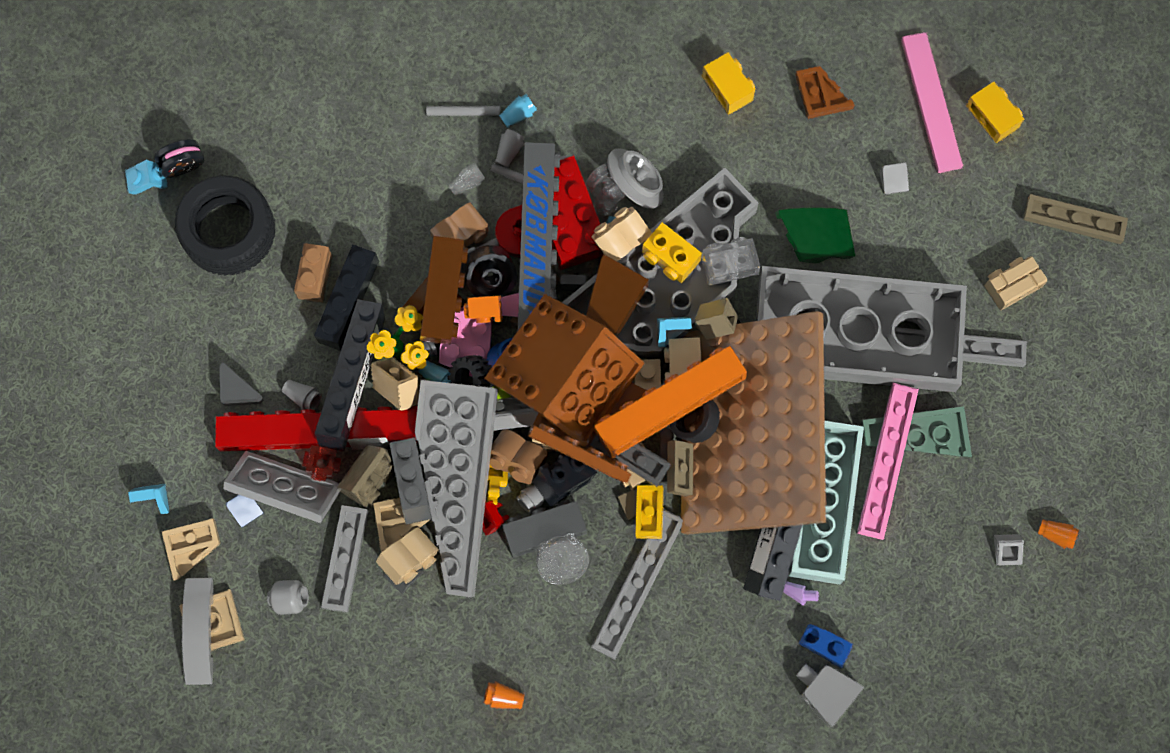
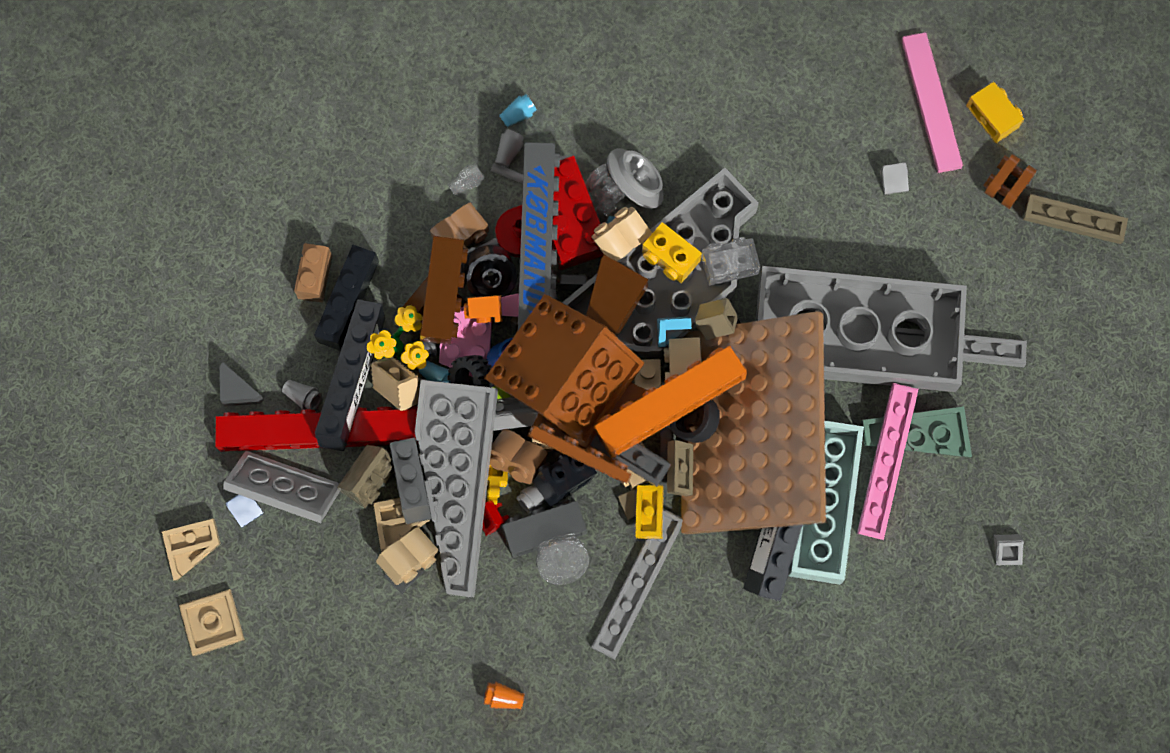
medium azure bracket [125,160,167,194] -> none
medium azure tile [128,484,169,514] -> none
black head [154,139,204,178] -> none
black tyre [175,175,276,276] -> none
light grey slope [182,578,213,685] -> none
light grey head [267,580,309,615] -> none
clear red brick [302,445,341,482] -> none
light grey plate [321,505,368,613] -> none
white sticker [348,438,390,450] -> none
light grey bar [426,106,500,116] -> none
yellow brick [702,52,755,115] -> none
dark green slope [775,207,856,264] -> none
lavender bar [783,581,819,605] -> none
dark orange wing [795,66,854,119] -> none
light grey torso [796,664,864,729] -> none
blue leg [799,624,853,669] -> none
tan brick [985,256,1047,311] -> none
orange cone [1038,519,1079,549] -> none
none -> dark orange brick [983,154,1037,209]

